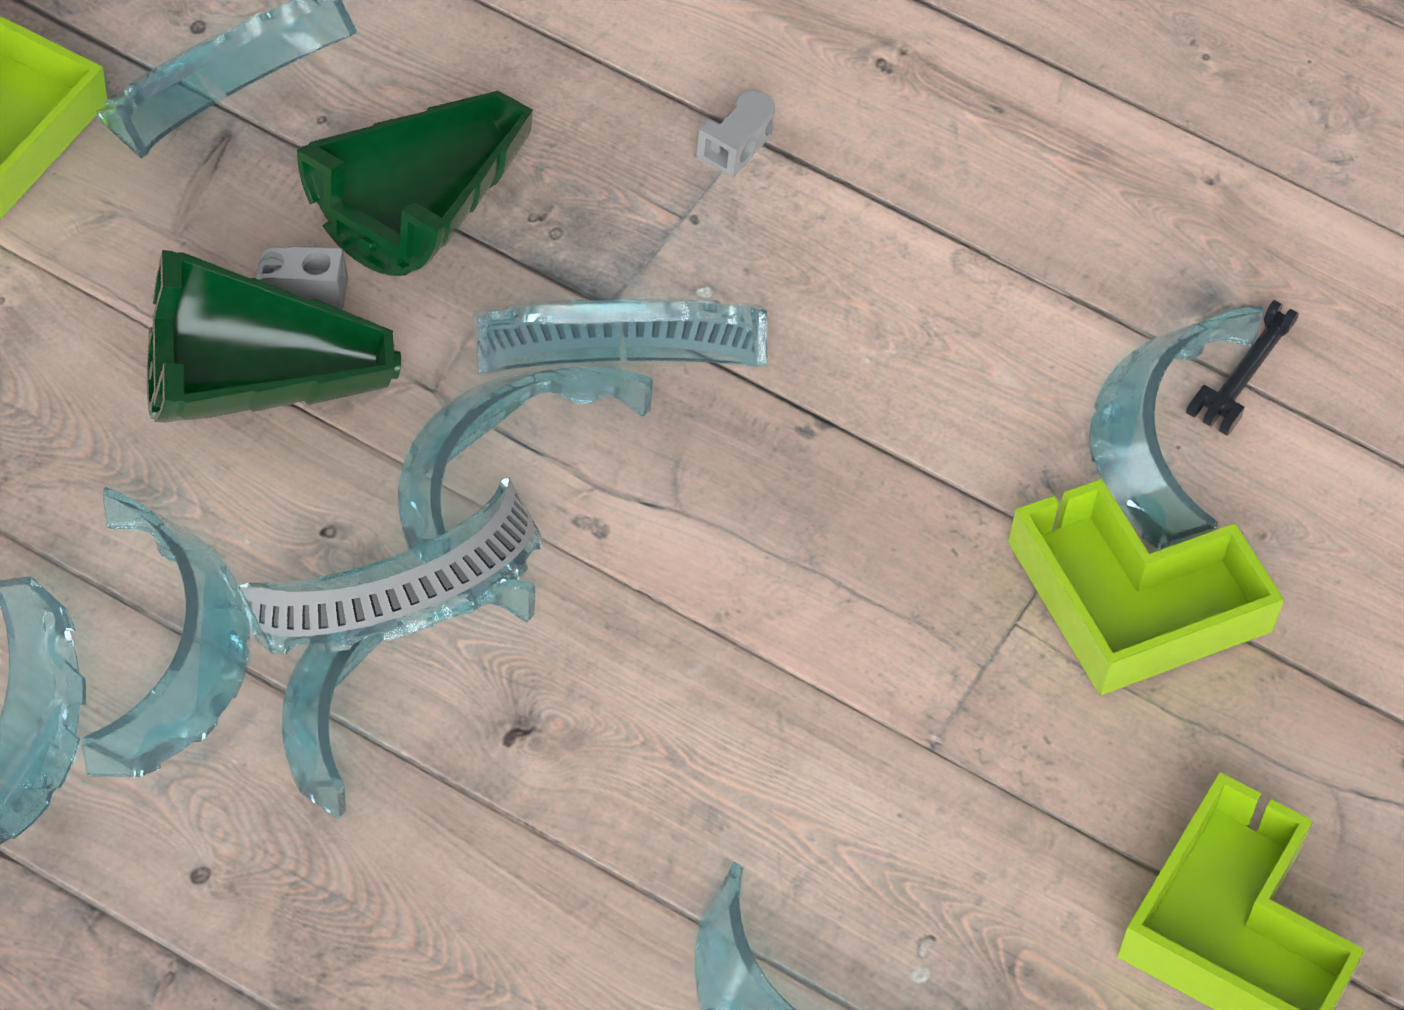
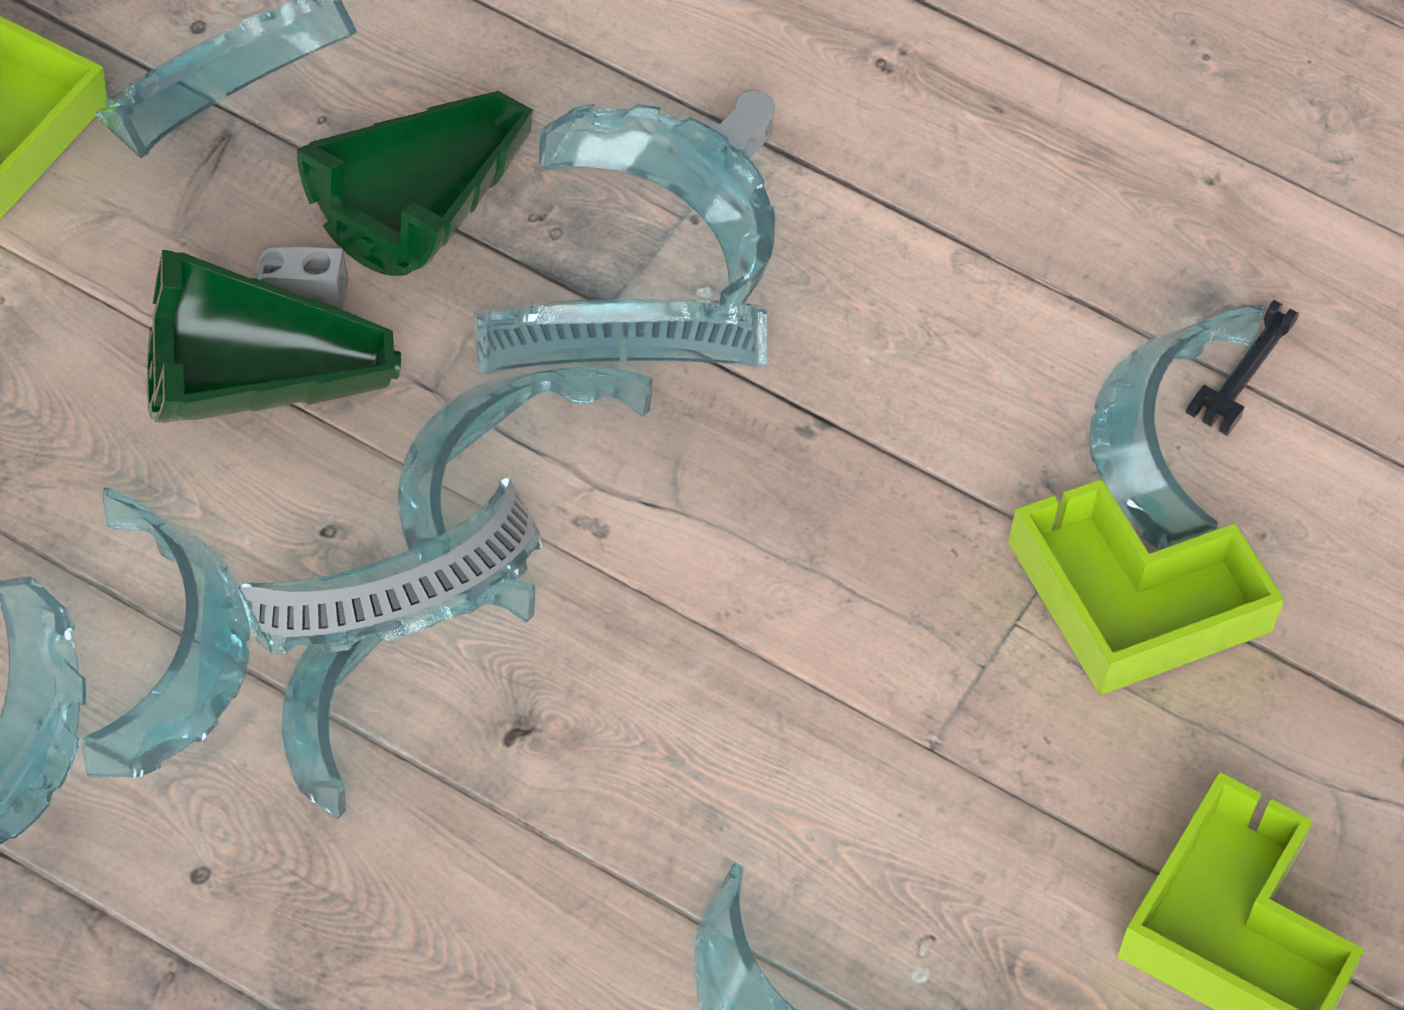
none -> clear light blue windscreen [539,104,775,319]

